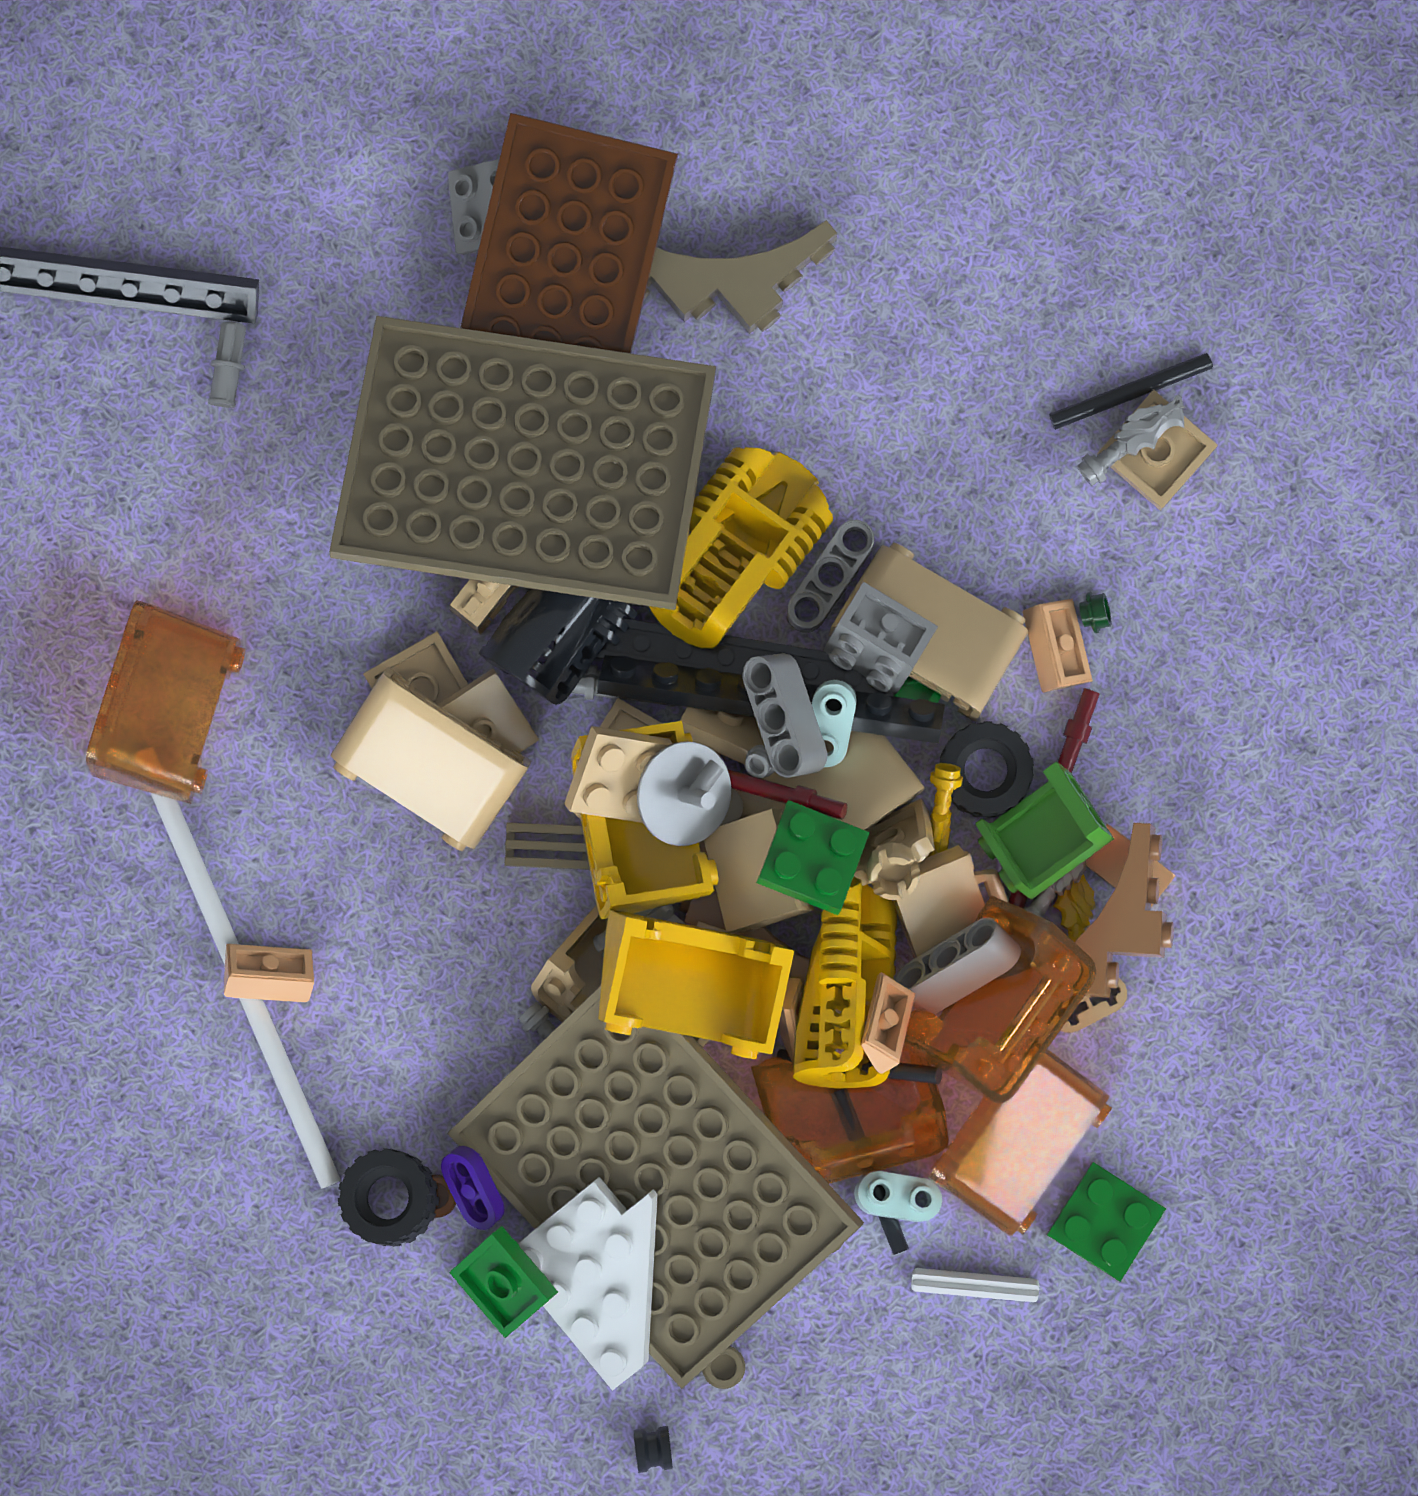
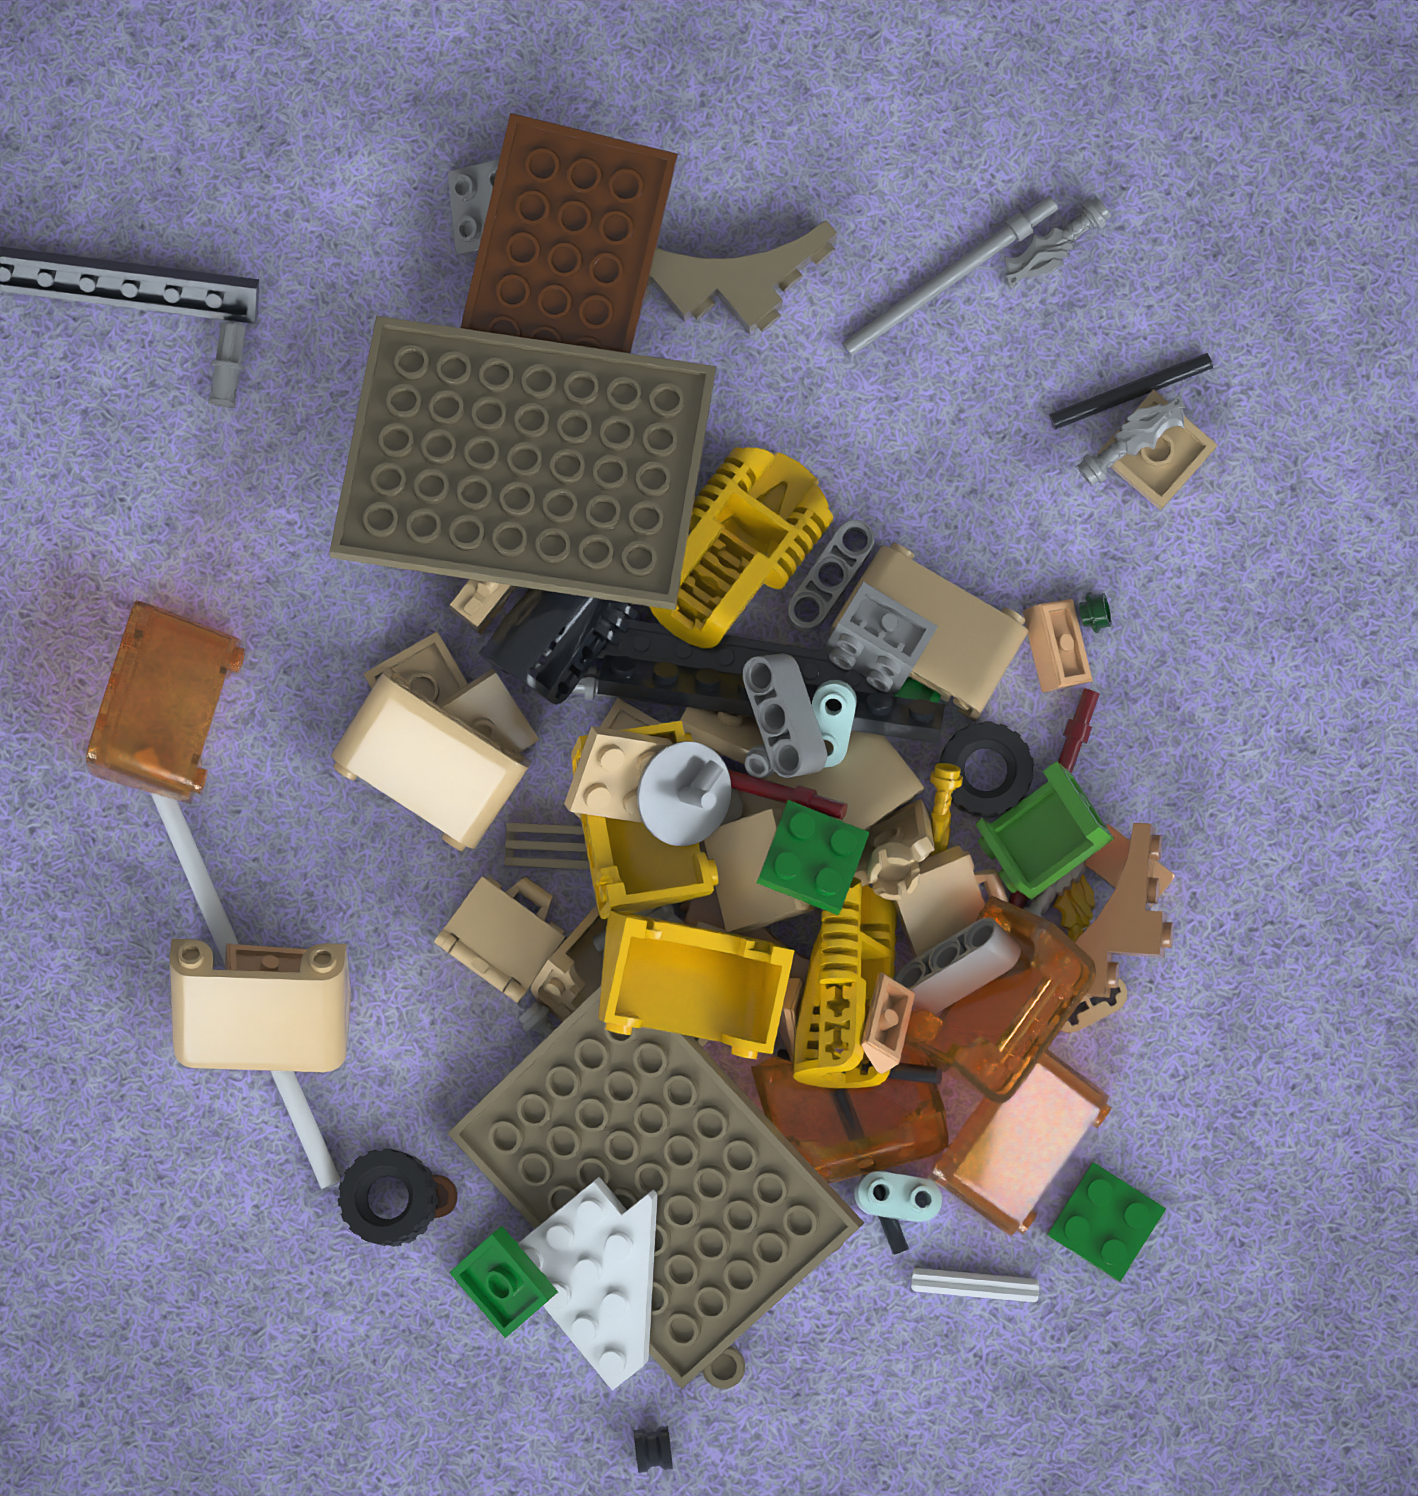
dark purple plate [441,1146,505,1230] -> none
none -> tan windscreen [169,939,351,1072]
none -> tan piece [434,876,567,1004]
none -> light grey bar [842,196,1058,356]
none -> light grey piece [1004,197,1111,289]

